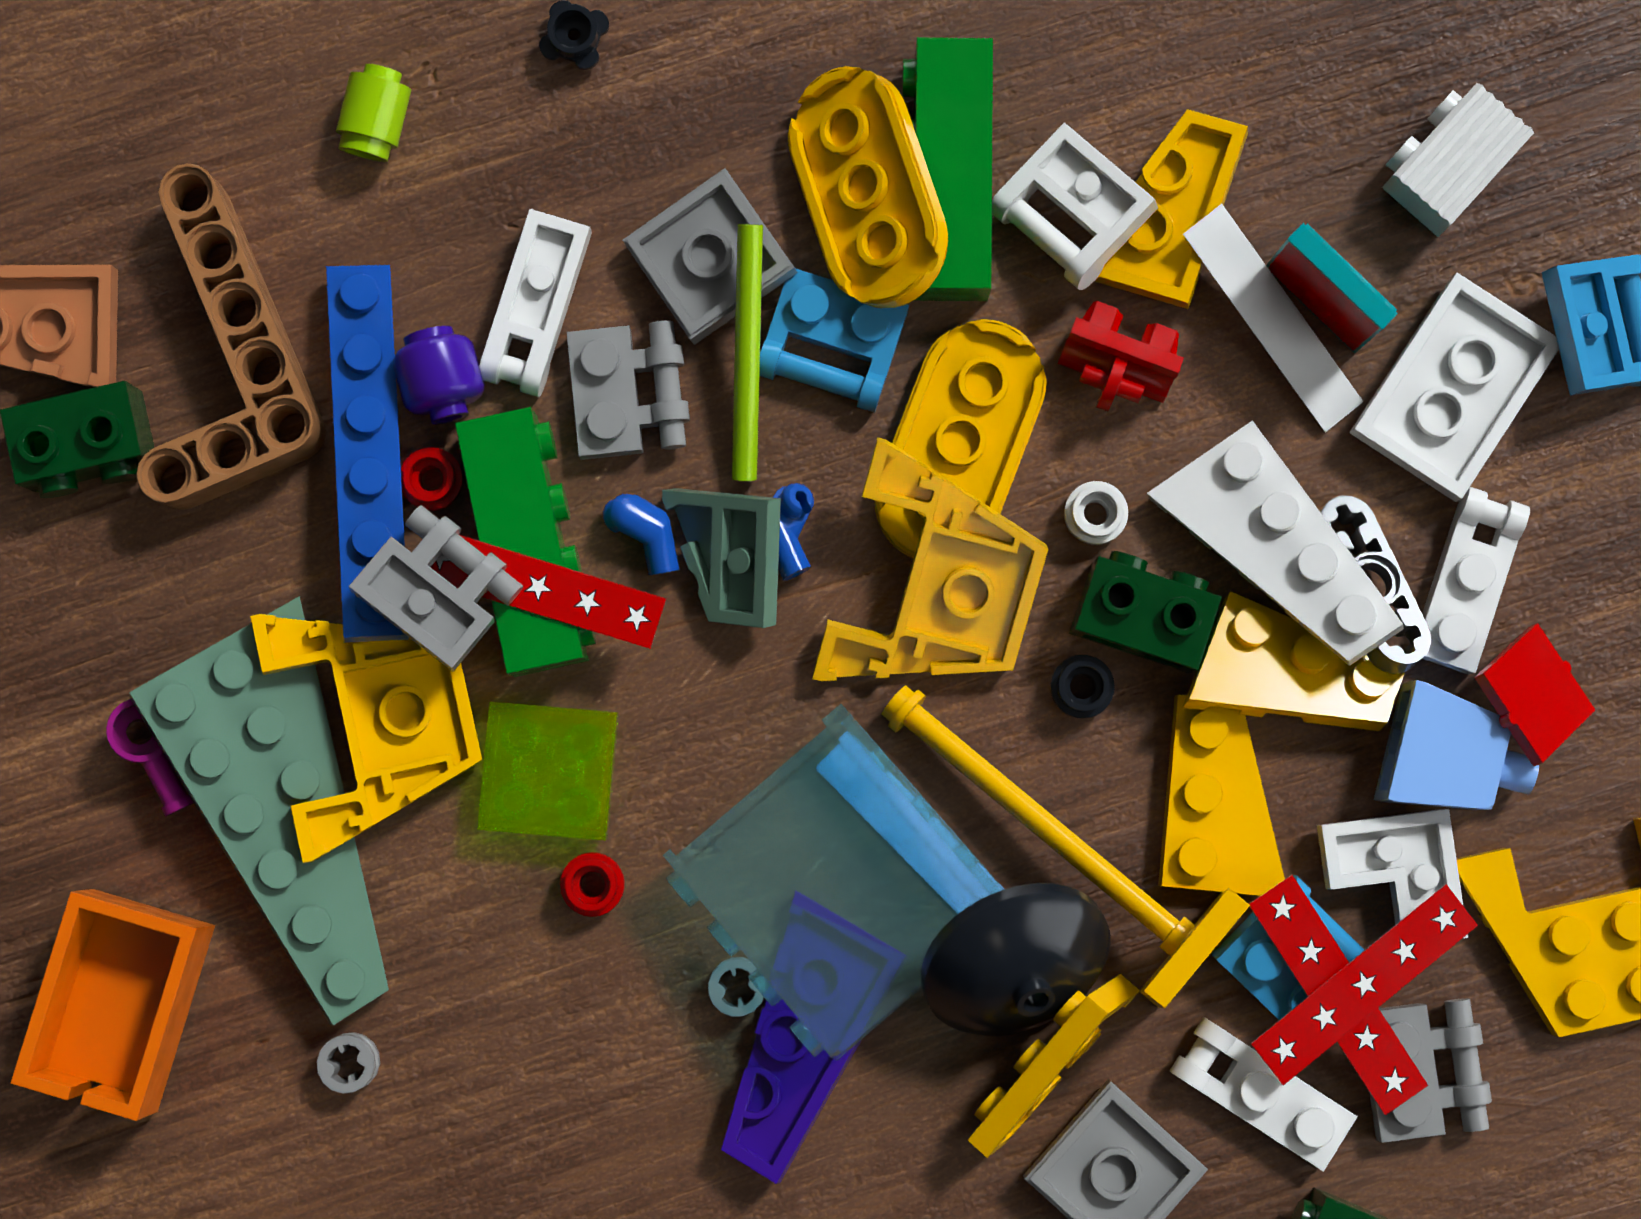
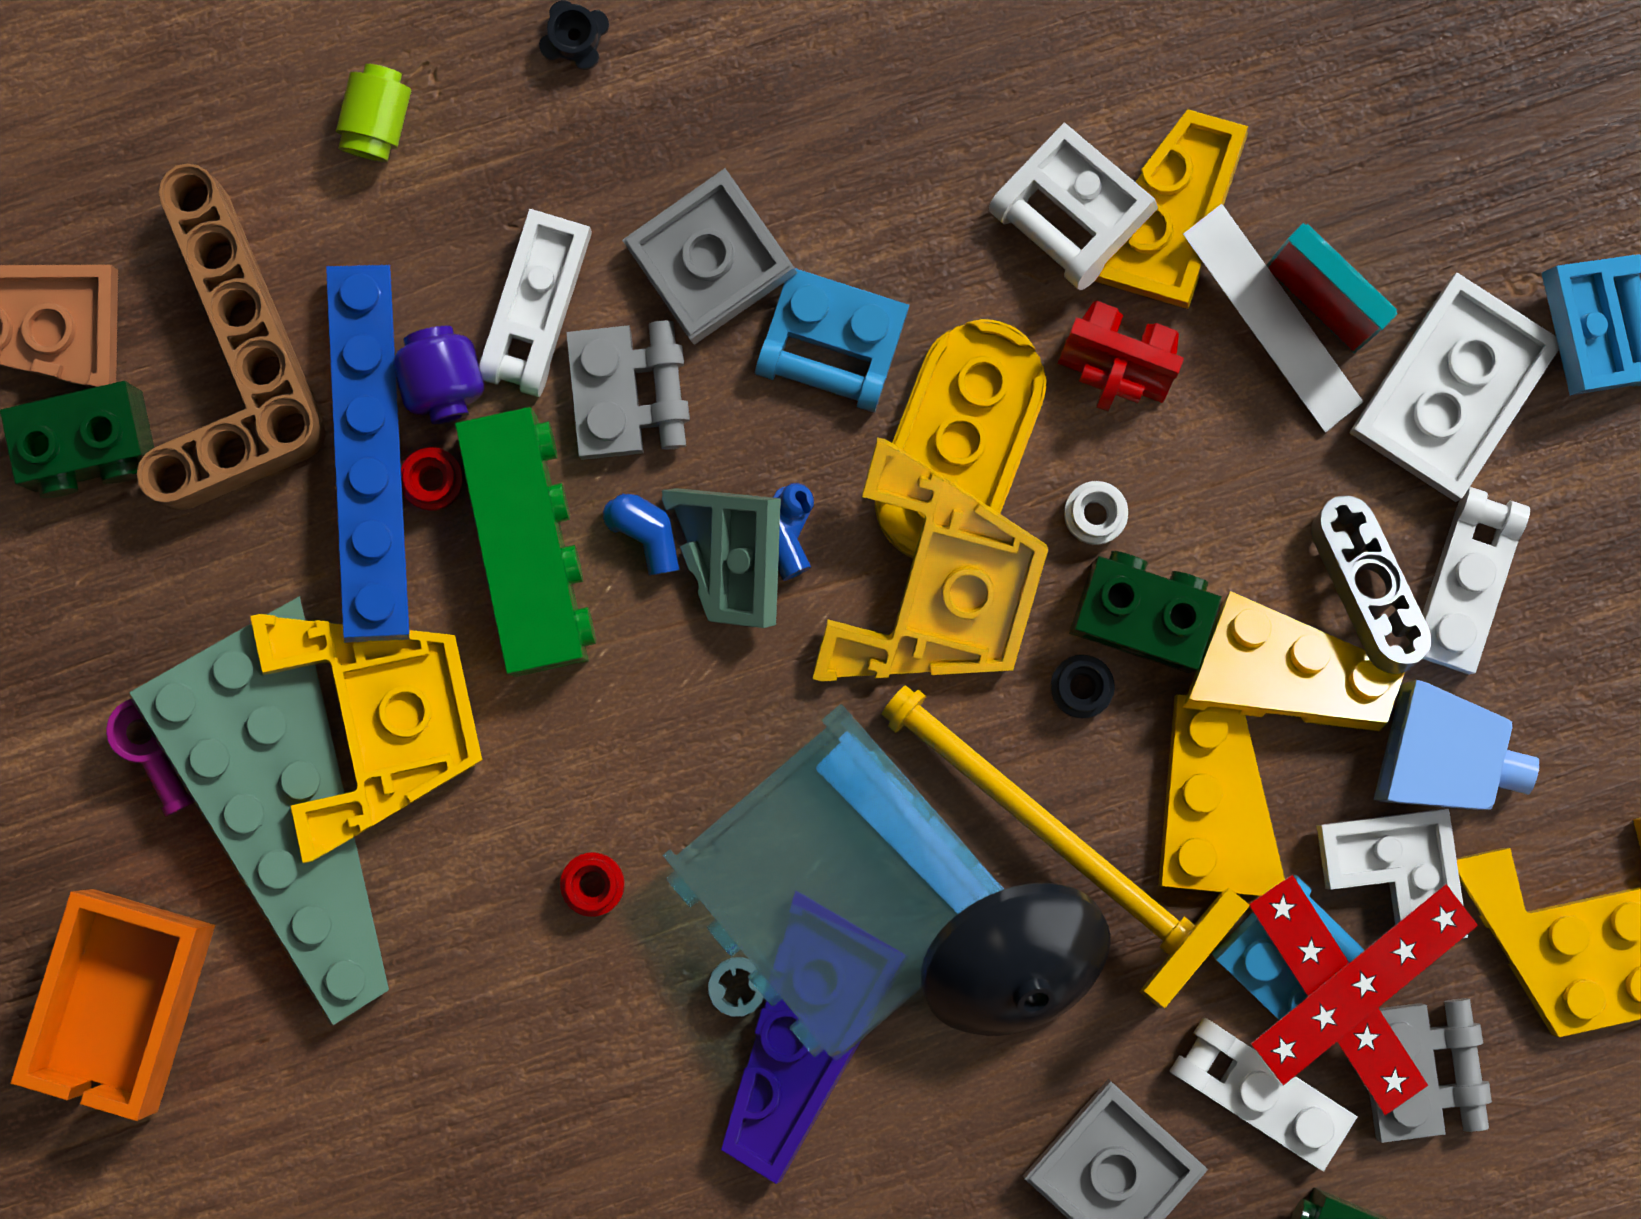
light grey bush [317,1032,380,1094] -> none
light grey plate [349,505,523,672] -> none
red sticker [421,535,666,649] -> none
clear neon green tile [477,702,619,841] -> none
lime bar [732,224,763,481] -> none
yellow tile [788,66,948,308] -> none
green brick [902,37,993,301] -> none
yellow wing [968,974,1140,1158] -> none
white wing [1147,420,1404,666] -> none
white brick [1382,83,1534,237] -> none
red piece [1474,623,1595,767] -> none

